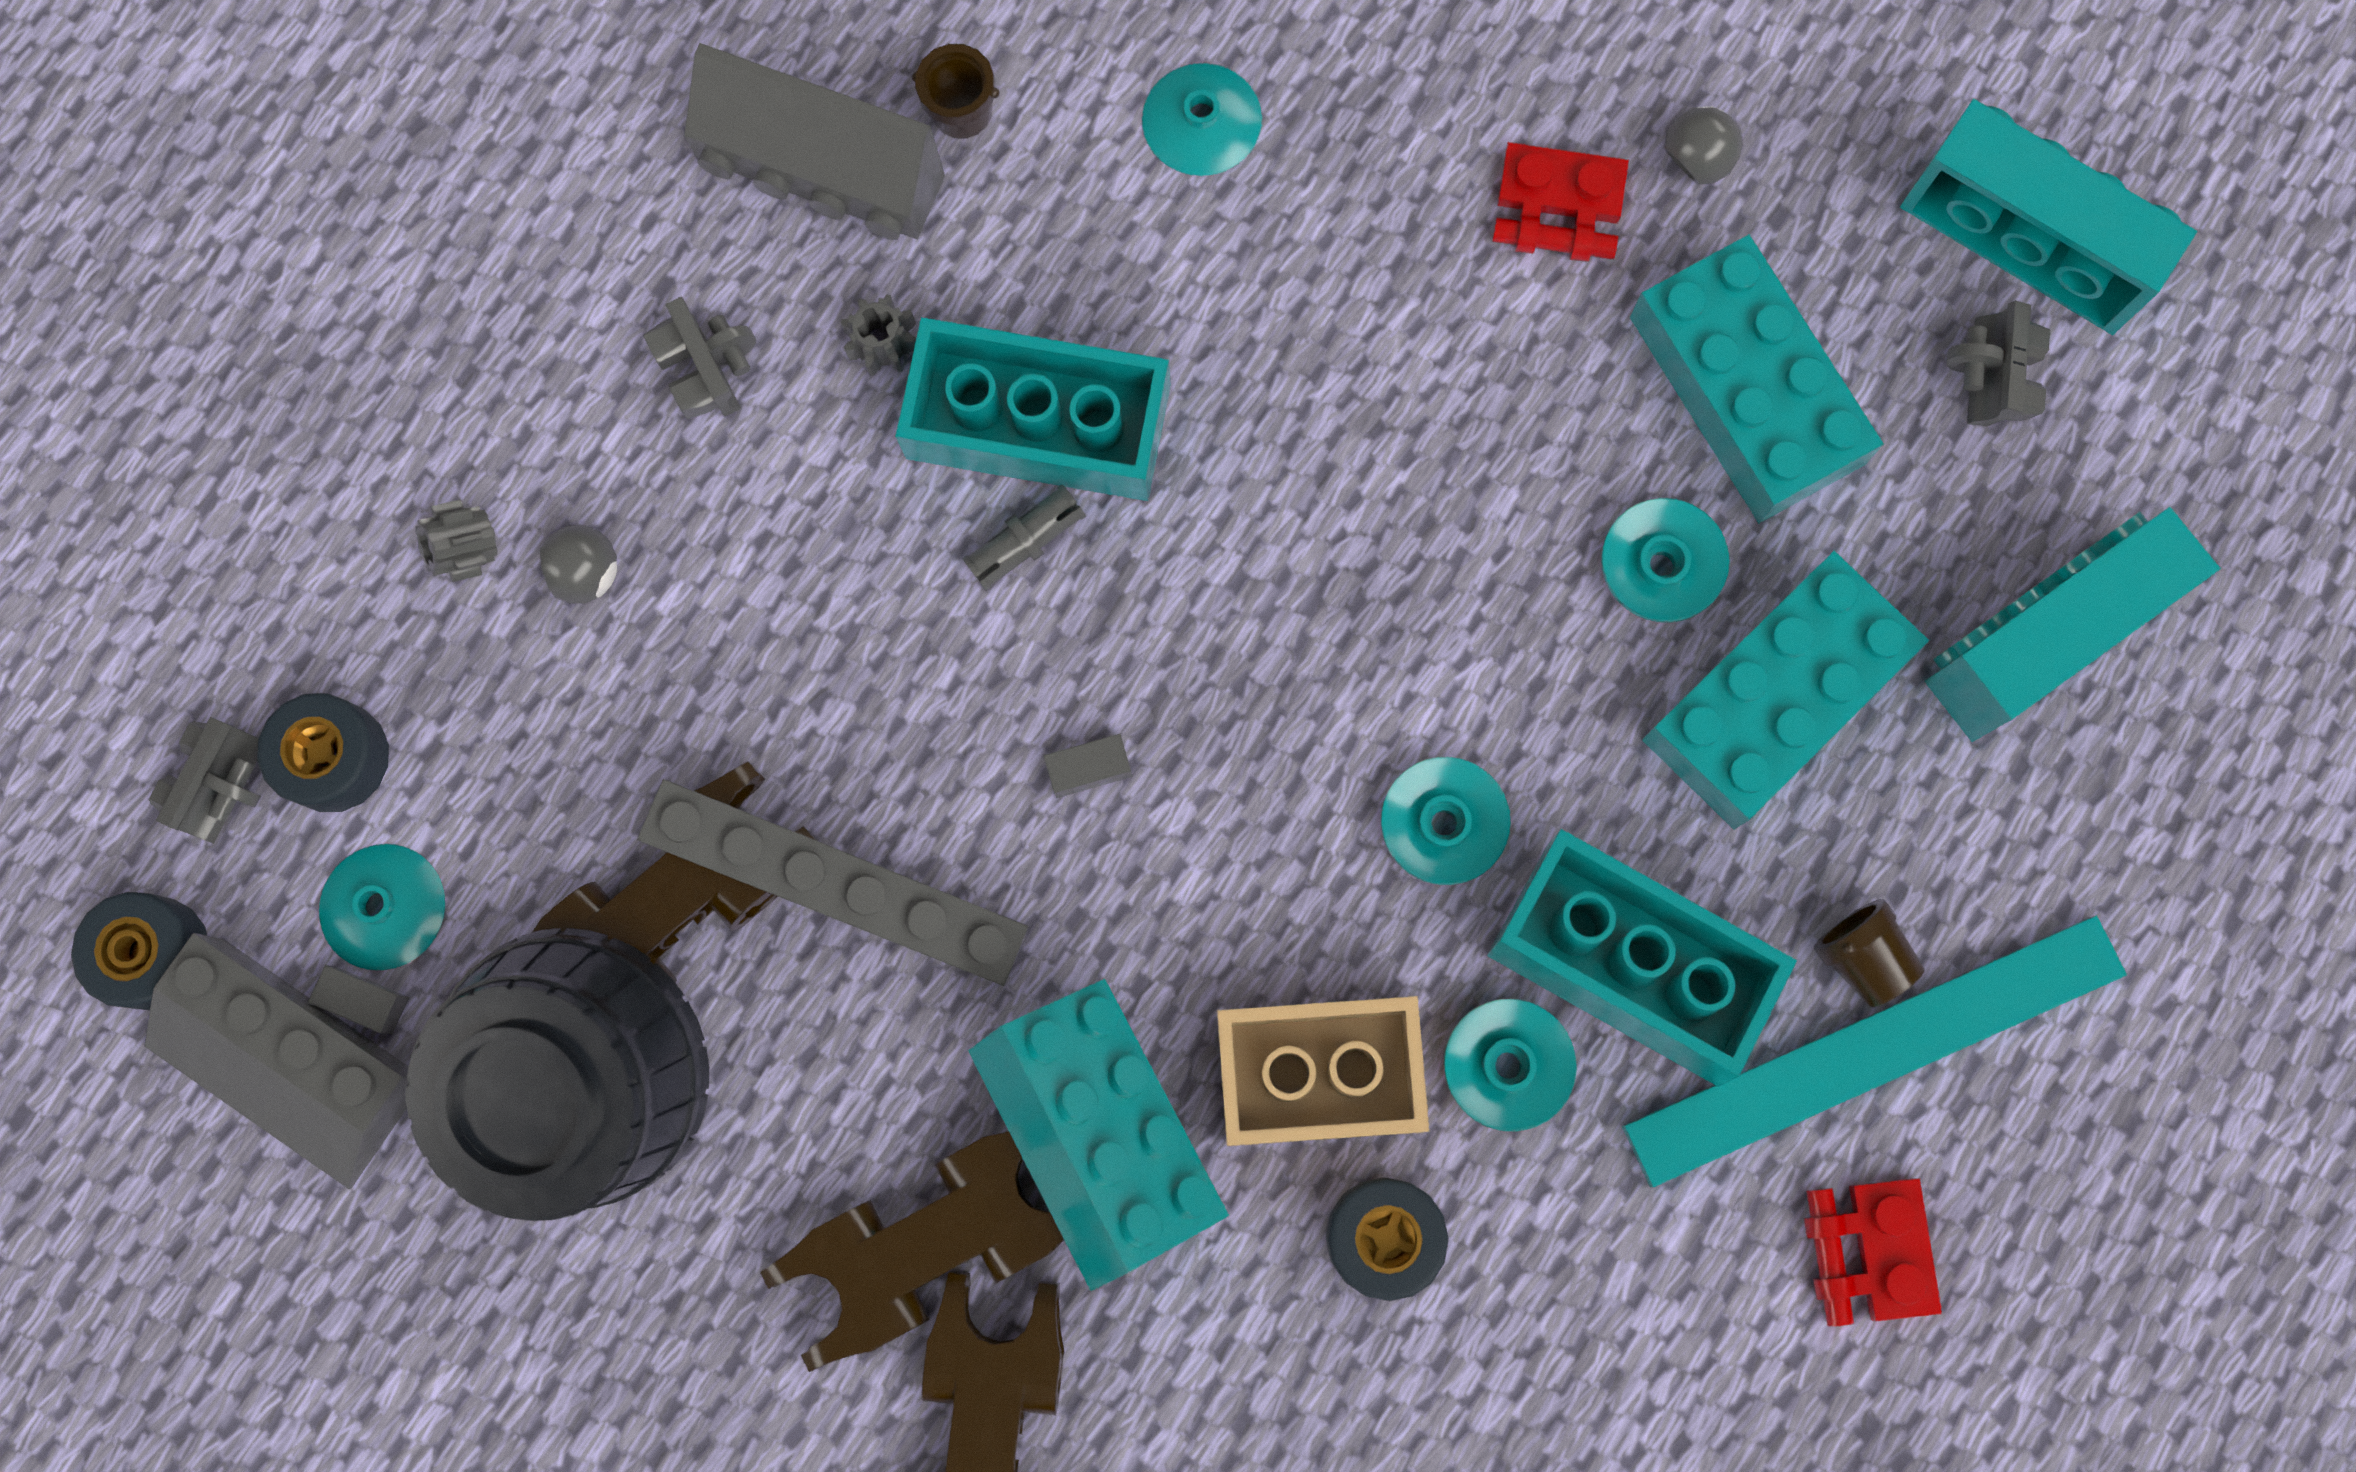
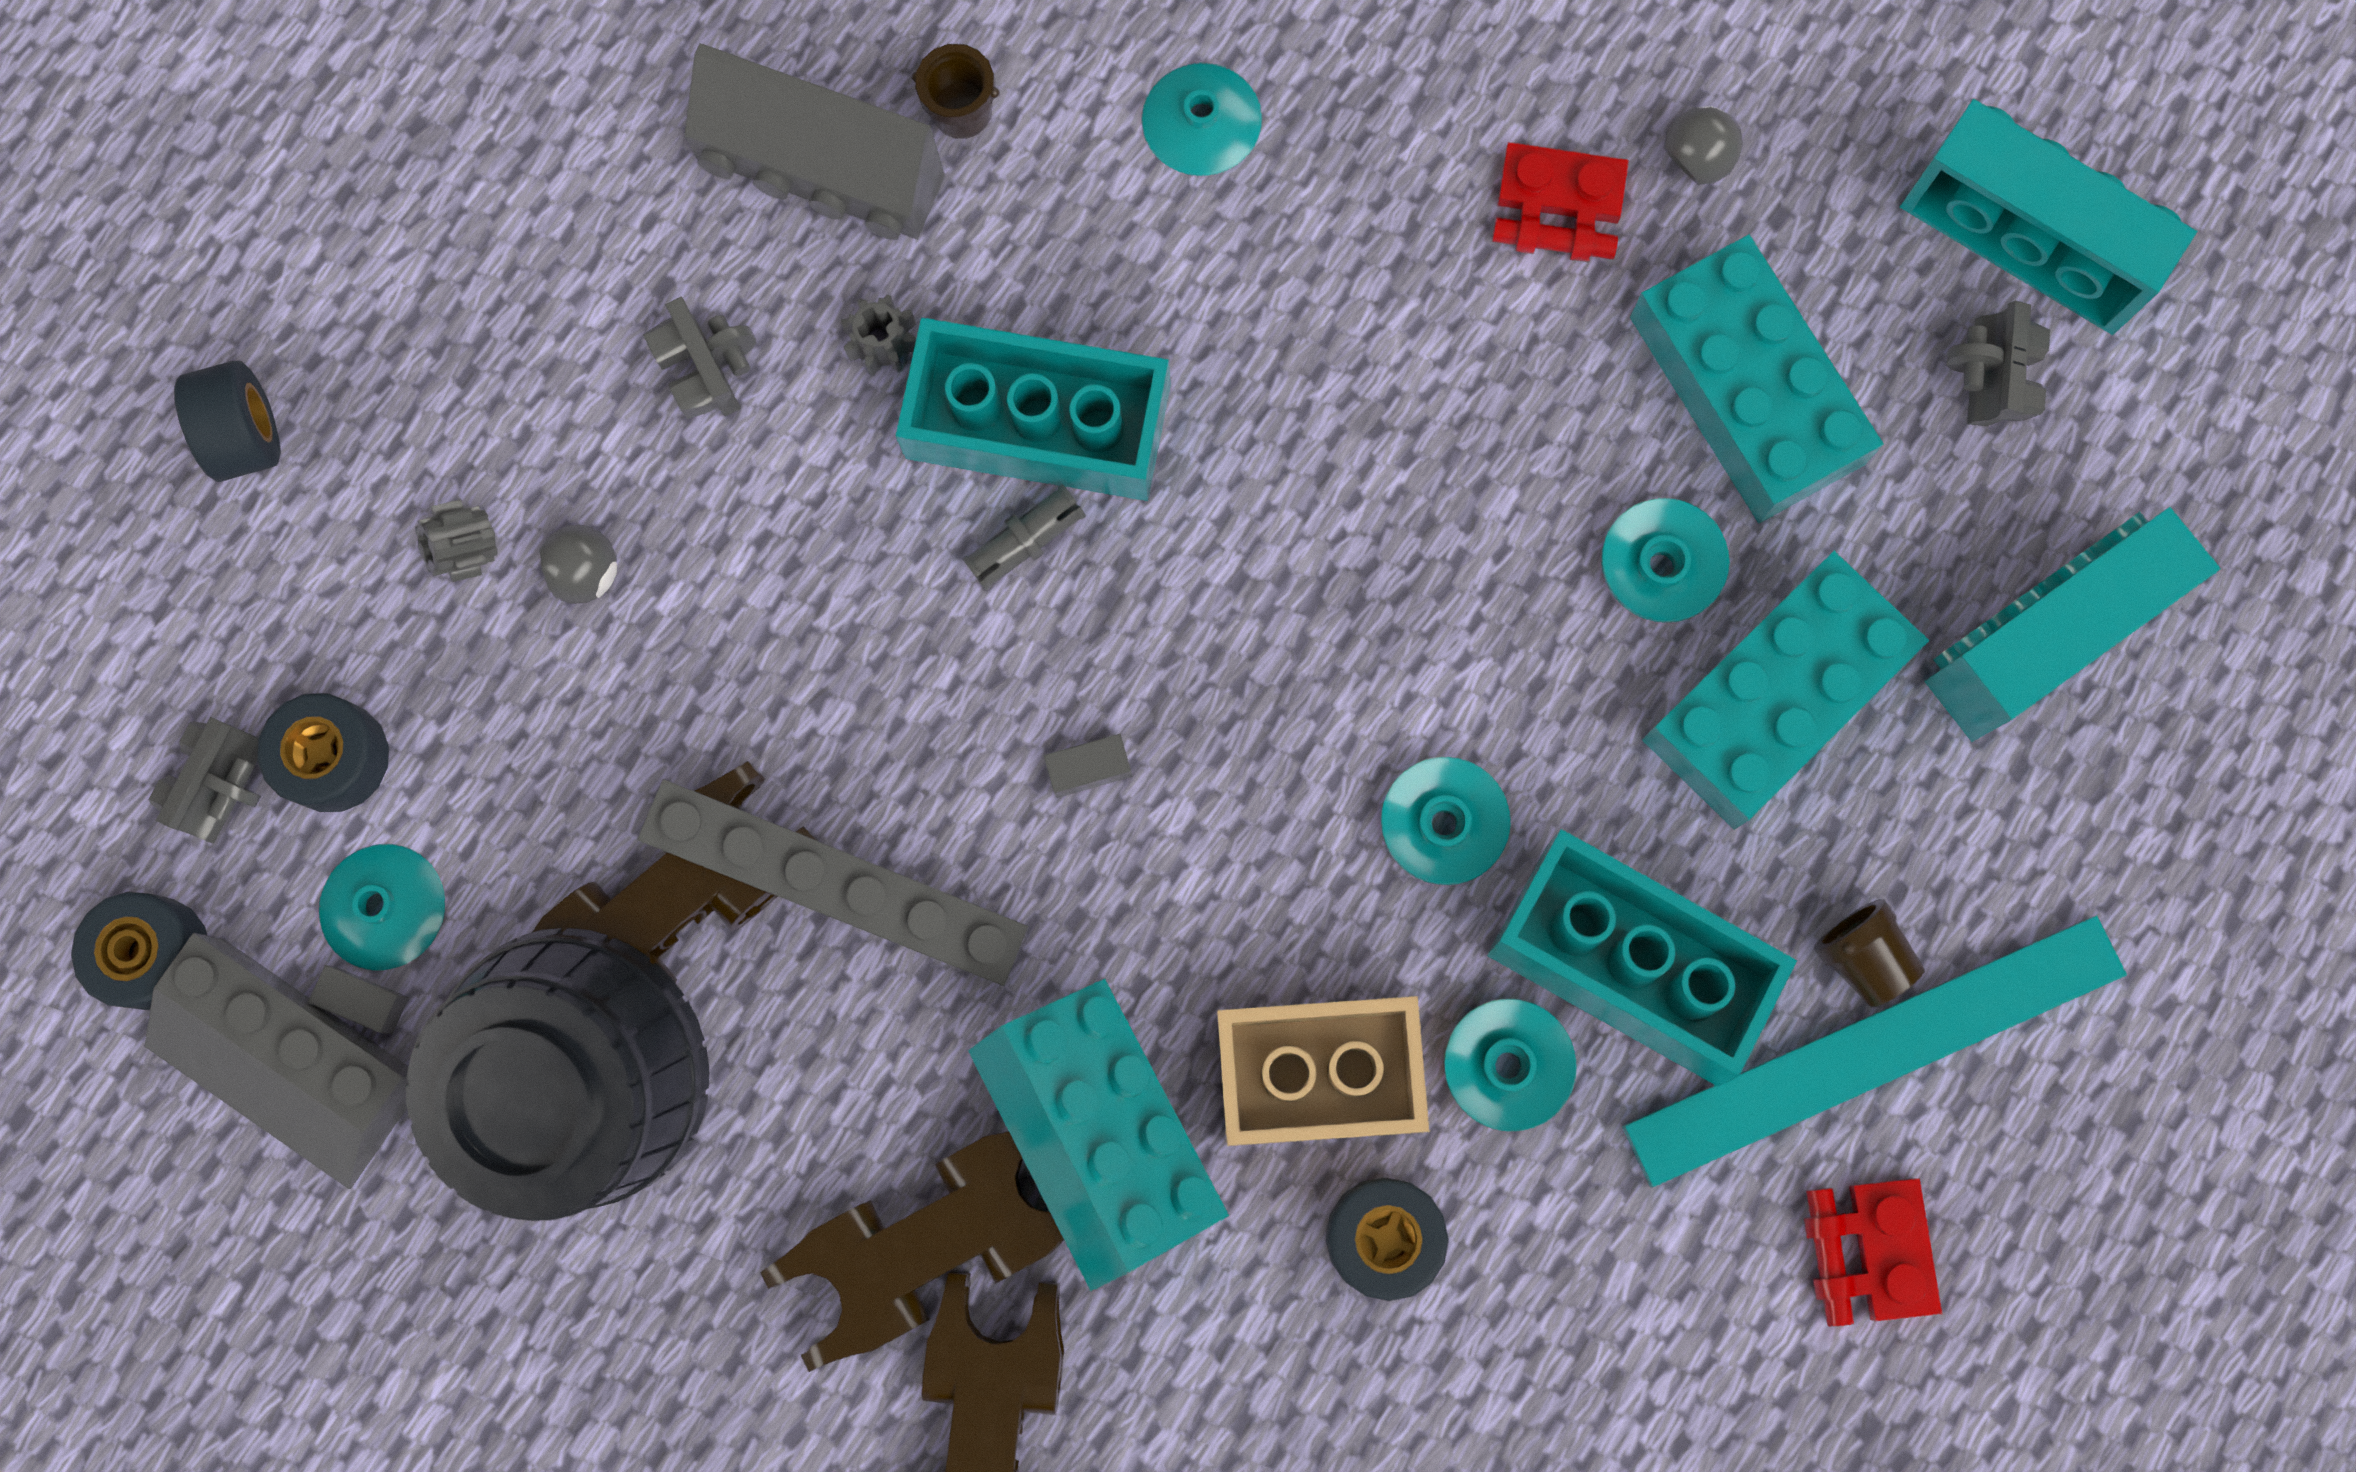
none -> black wheel [174,360,281,482]

